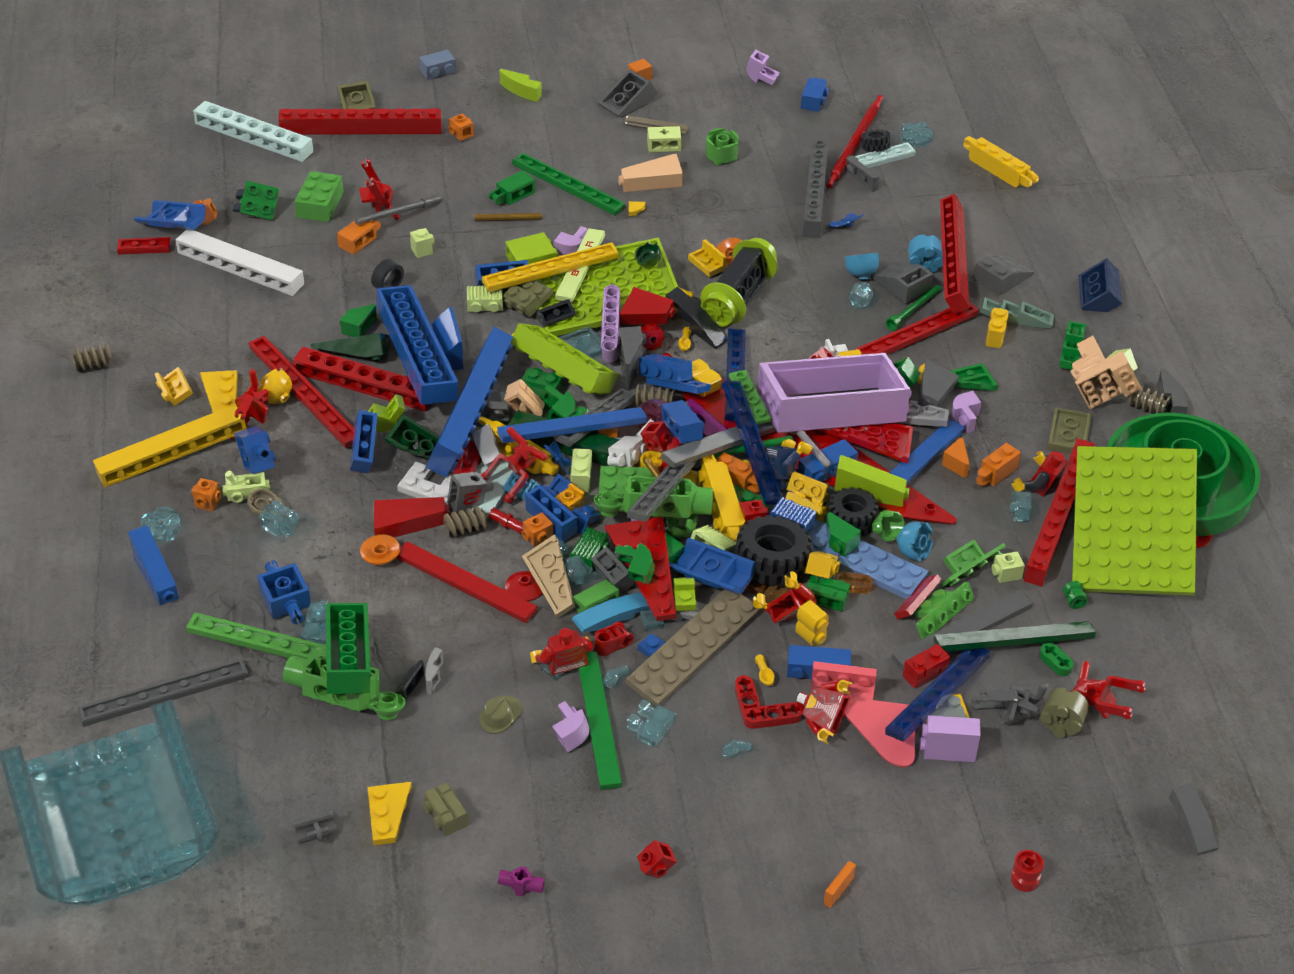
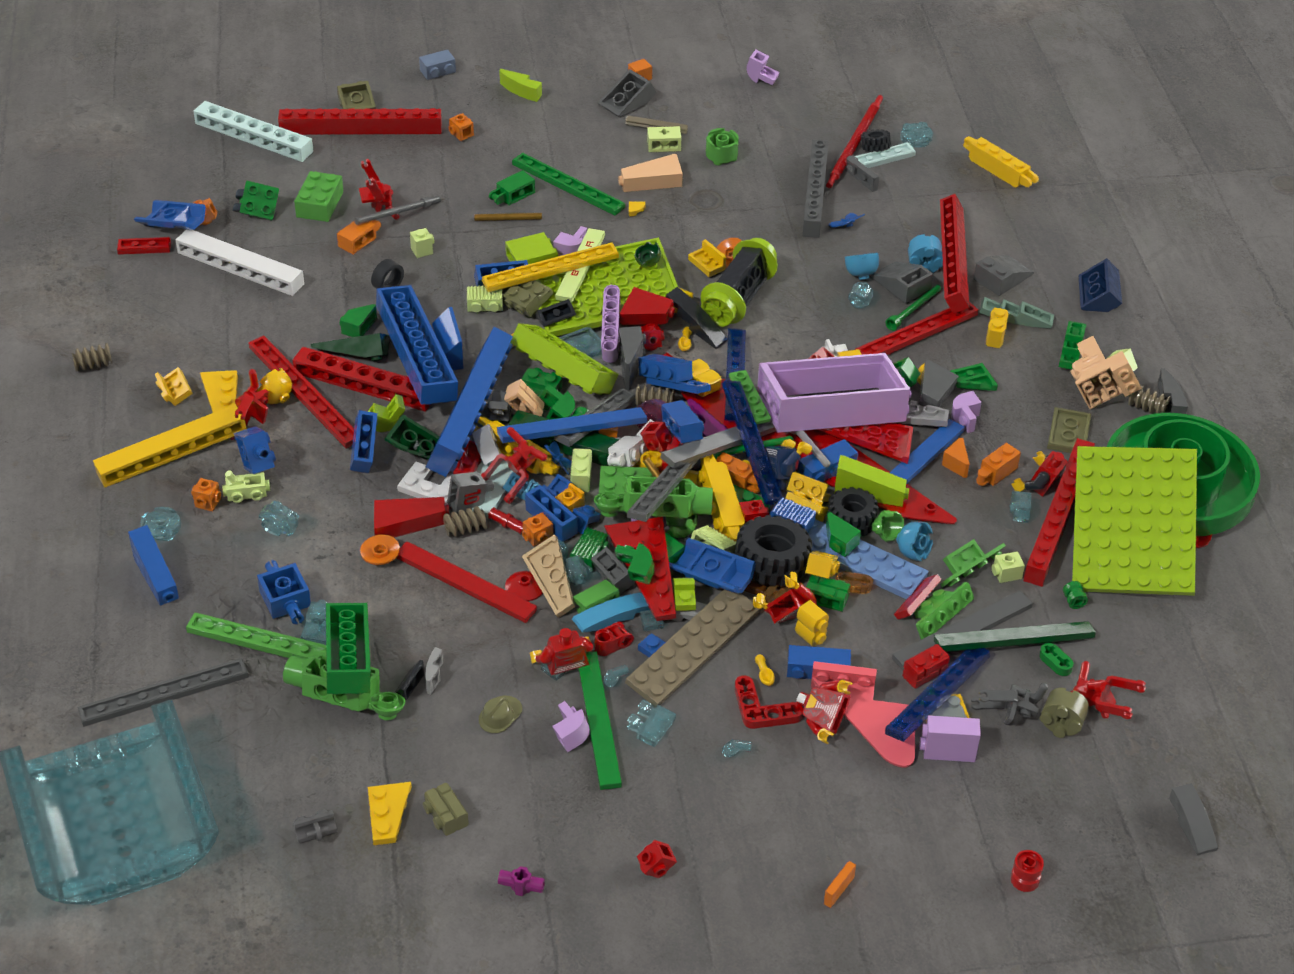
dark tan hat [247,488,284,519] -> none
blue brick [801,77,829,112] -> none

